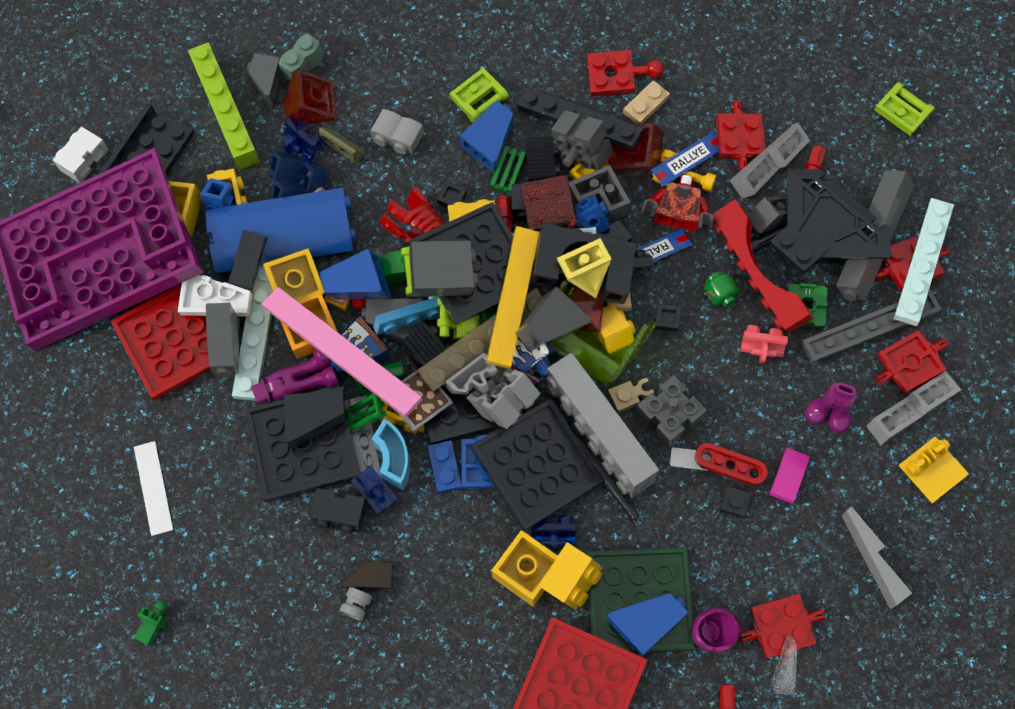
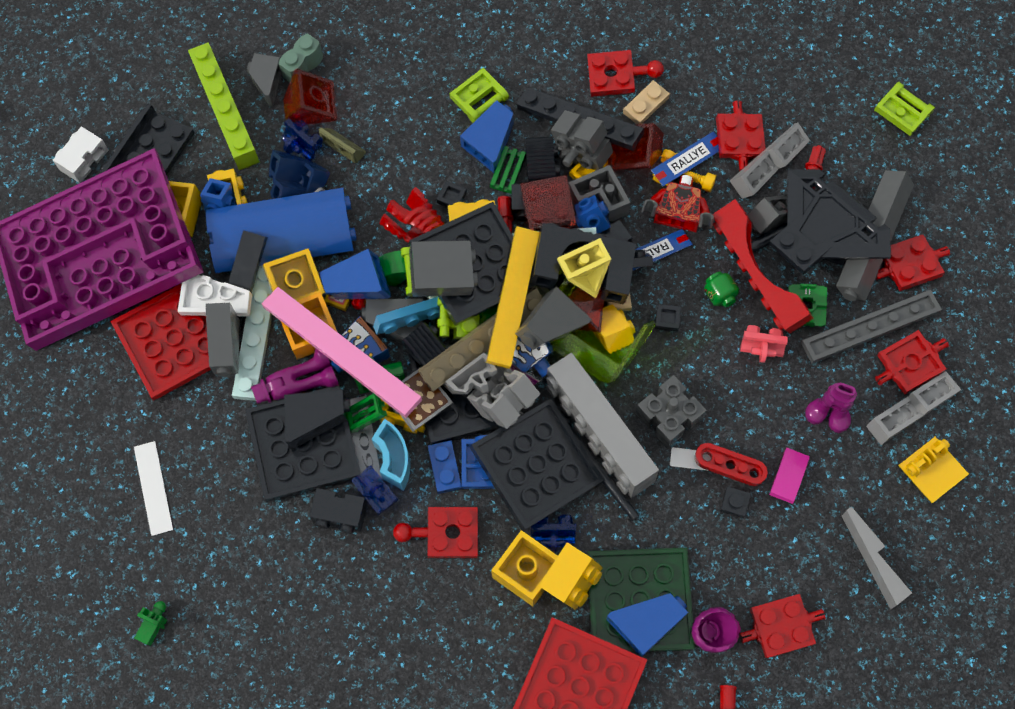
light grey wheel [339,587,372,621] -> none
dark brown slope [341,562,392,590] -> none
light grey brick [371,109,424,155] -> none
tan plate [608,378,654,413] -> none
clear slope [771,635,797,695] -> none
light aqua plate [894,198,954,326] -> none
none -> red plate [393,507,478,558]

